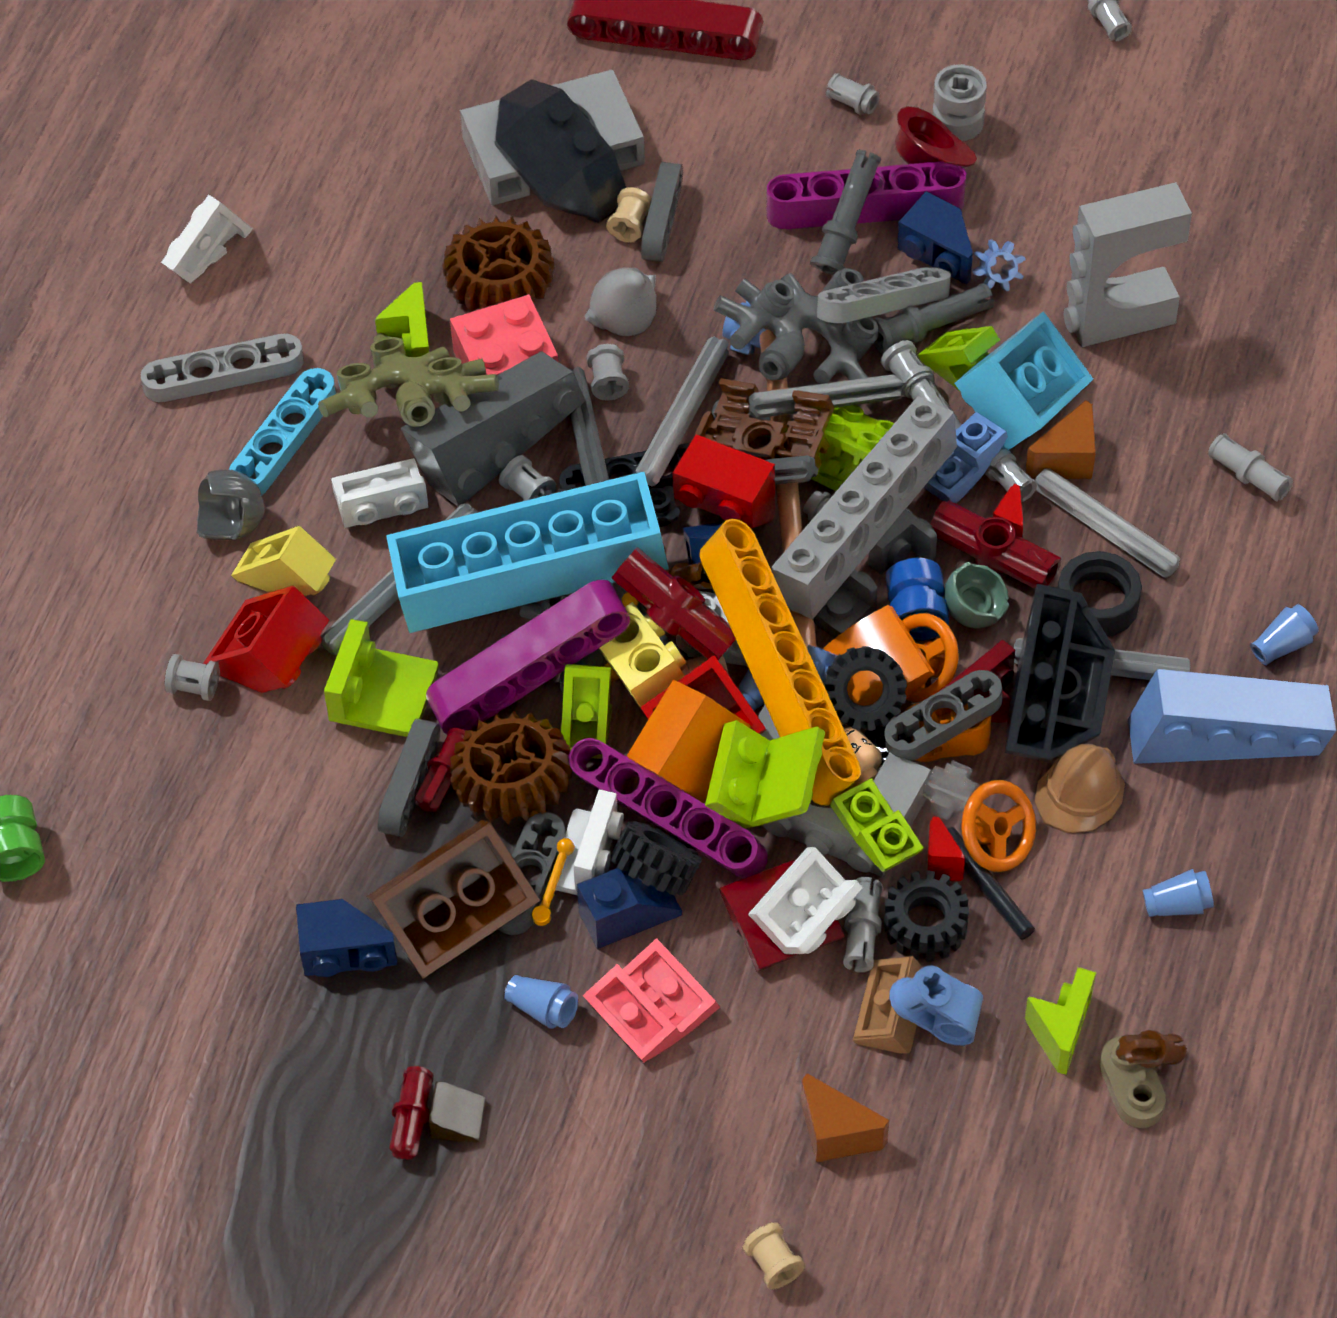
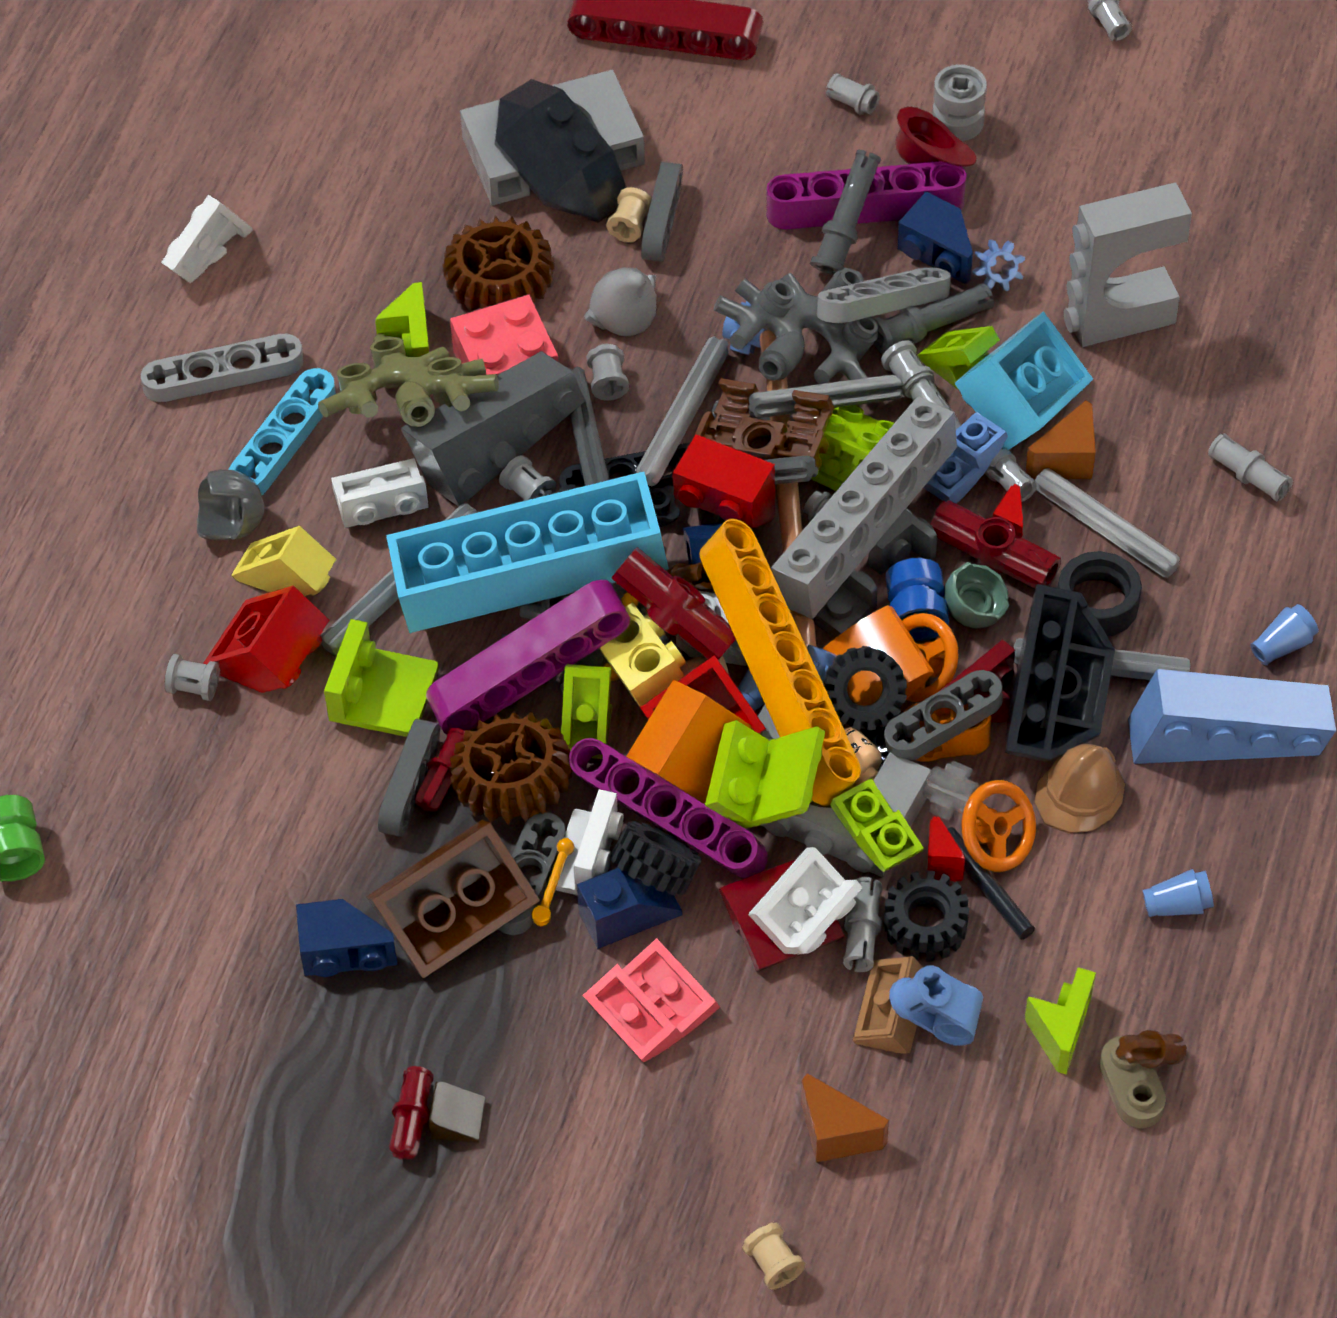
medium blue cone [505,975,578,1029] -> none

